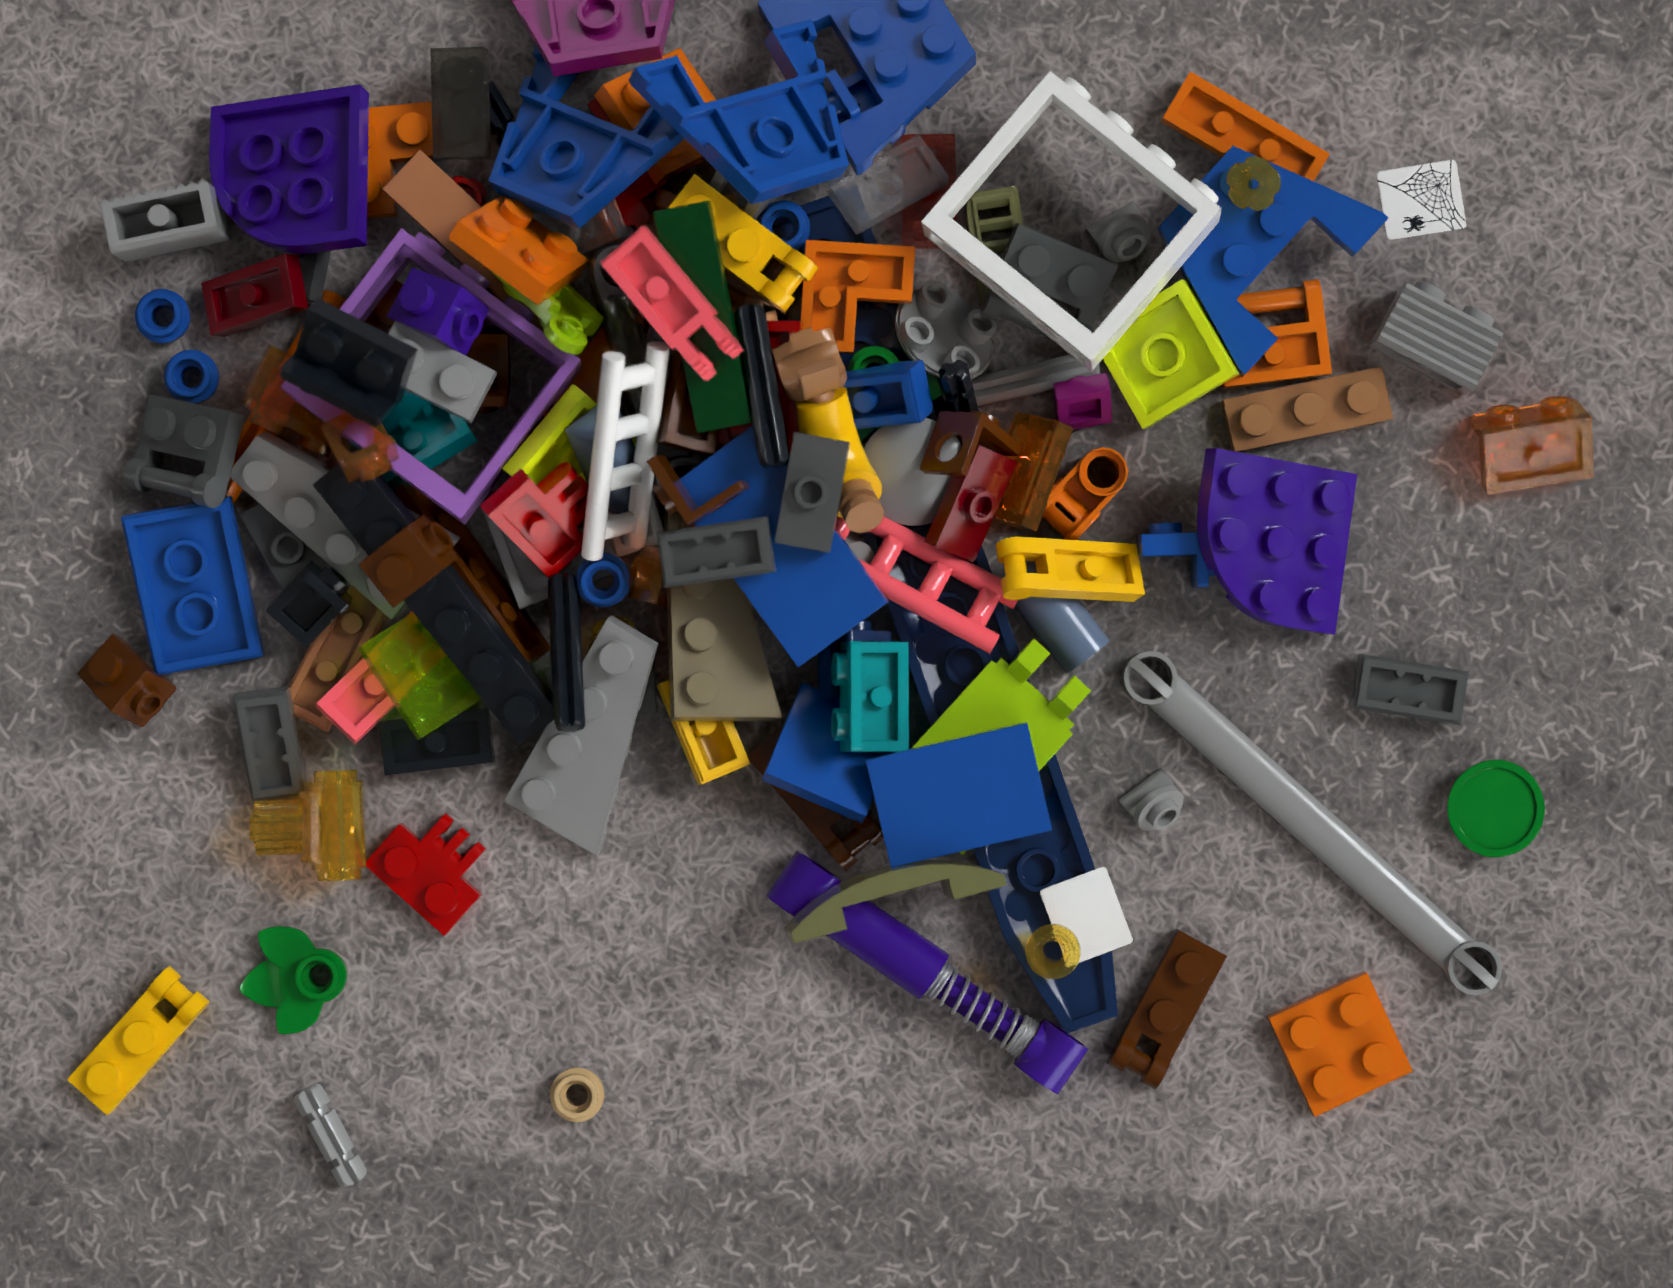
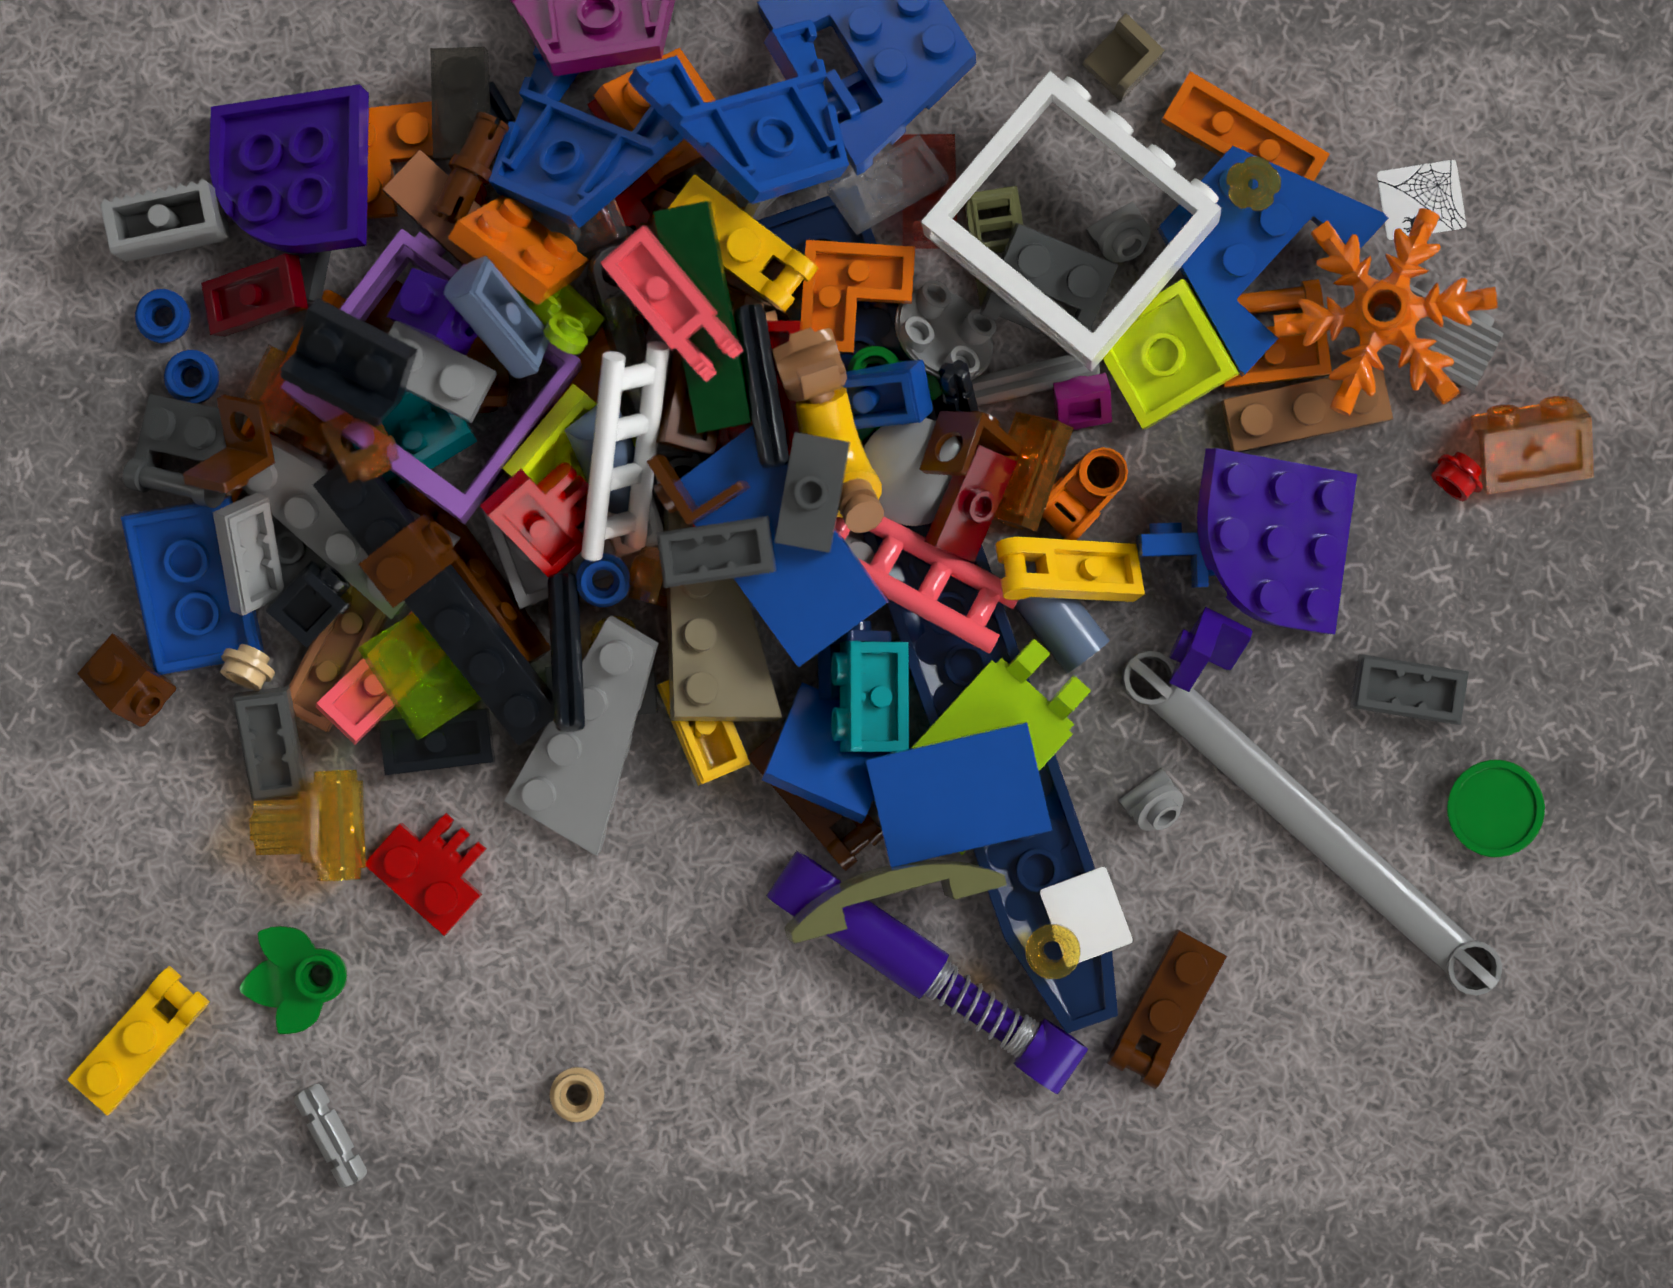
blue plate [757,200,810,251] -> none
orange plate [1266,971,1413,1117] -> none
none -> reddish brown bracket [183,394,275,493]
none -> light grey plate [213,493,284,616]
none -> tan plate [220,644,275,691]
none -> reddish brown pin [431,112,510,225]
none -> sand blue brick [444,256,550,378]
none -> dark tan panel [1082,13,1165,102]
none -> dark purple bracket [1169,607,1253,692]
none -> orange piece [1273,208,1498,416]
none -> red plate [1431,452,1483,501]

